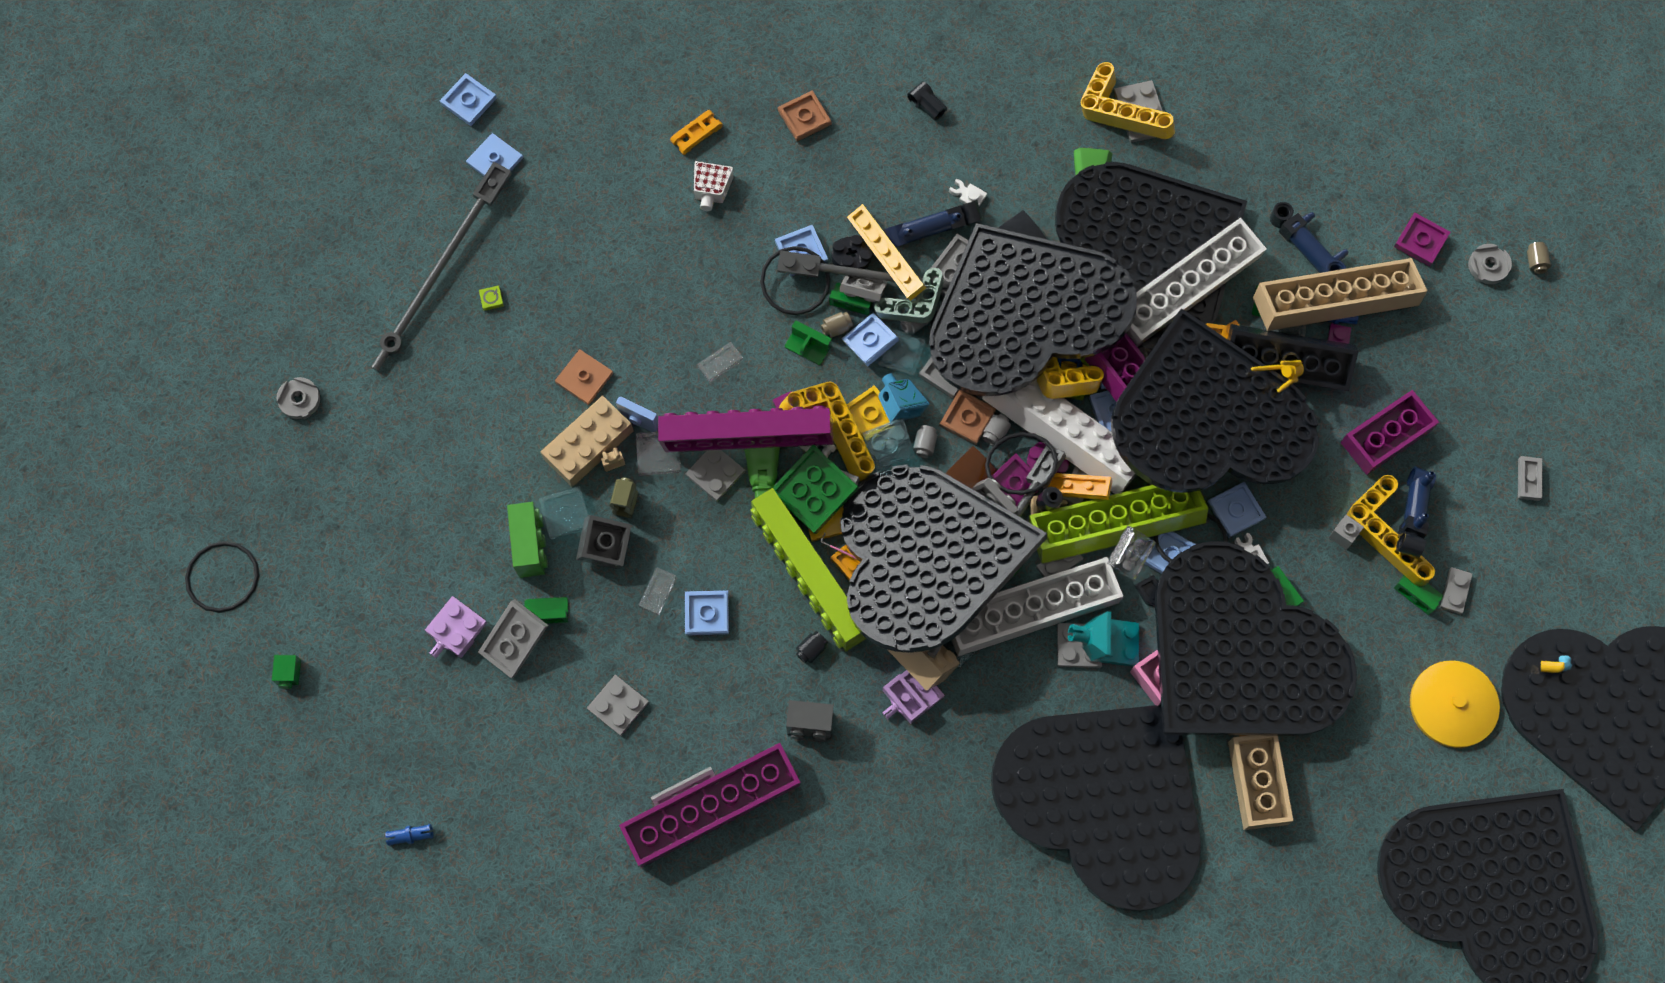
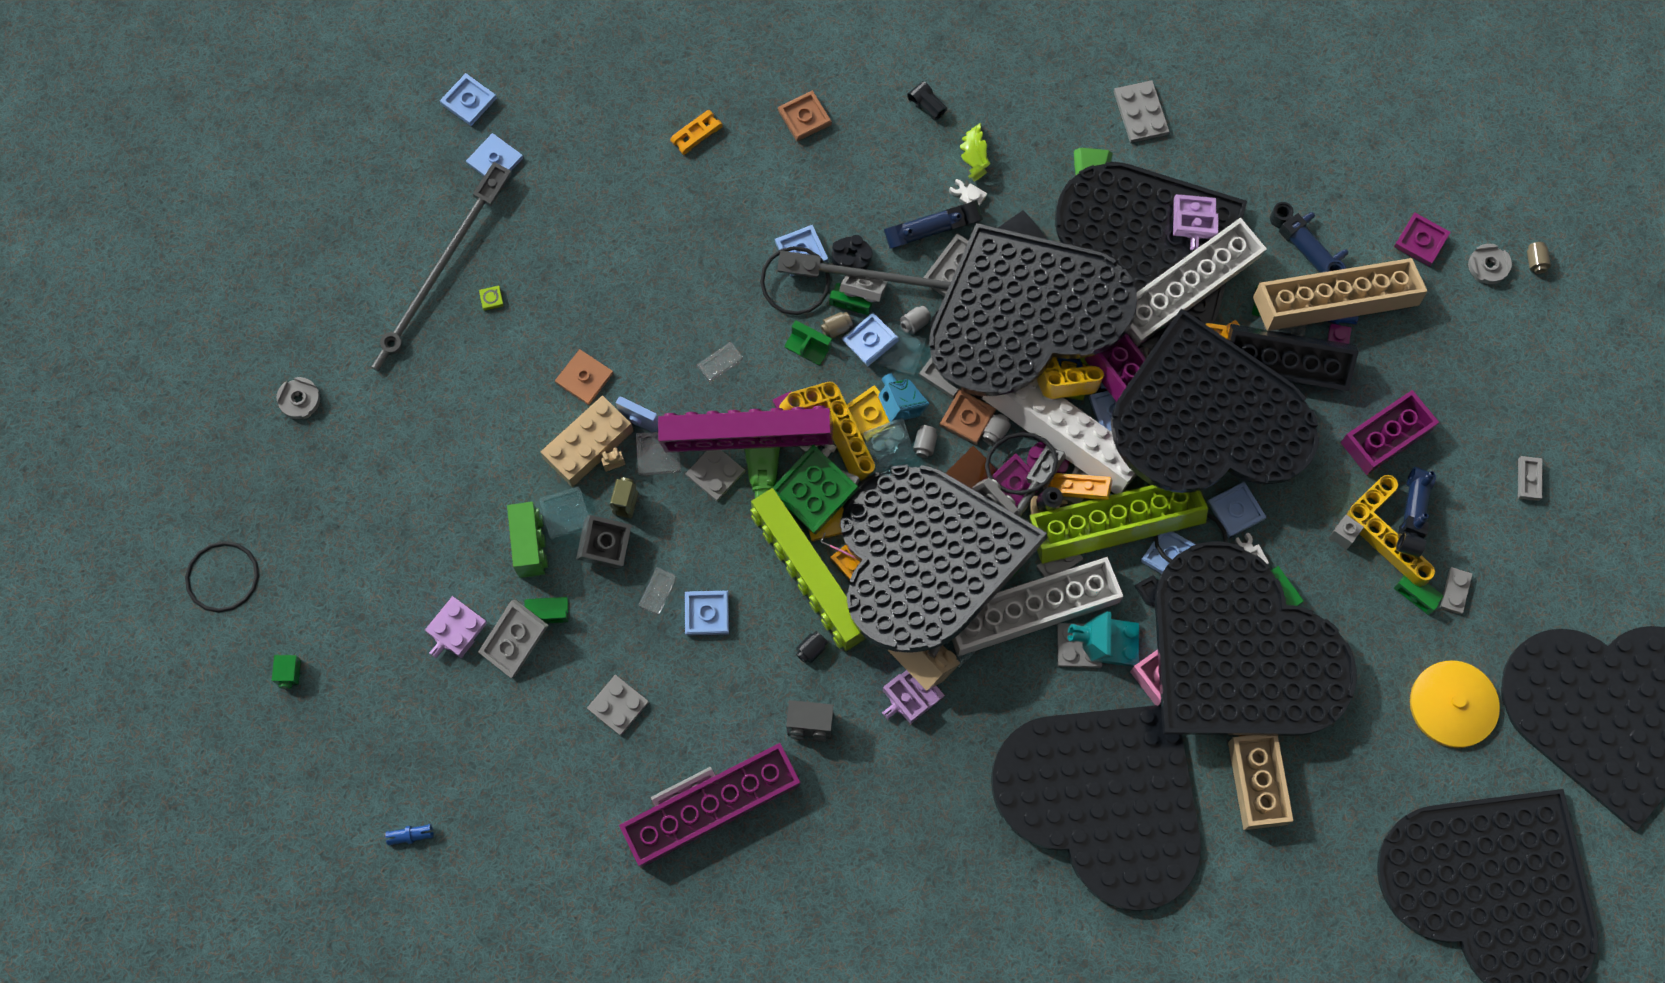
white torso [694,161,734,211] -> none
yellow plate [847,204,926,301] -> none
sand green beam [874,268,944,323] -> none
yellow beam [1081,62,1175,139] -> none
clear plate [1107,526,1156,580] -> none
yellow plant [1251,360,1304,393] -> none
yellow arm [1541,656,1572,673] -> none
none -> lime plant [960,123,990,181]
none -> lavender plate [1173,194,1218,250]

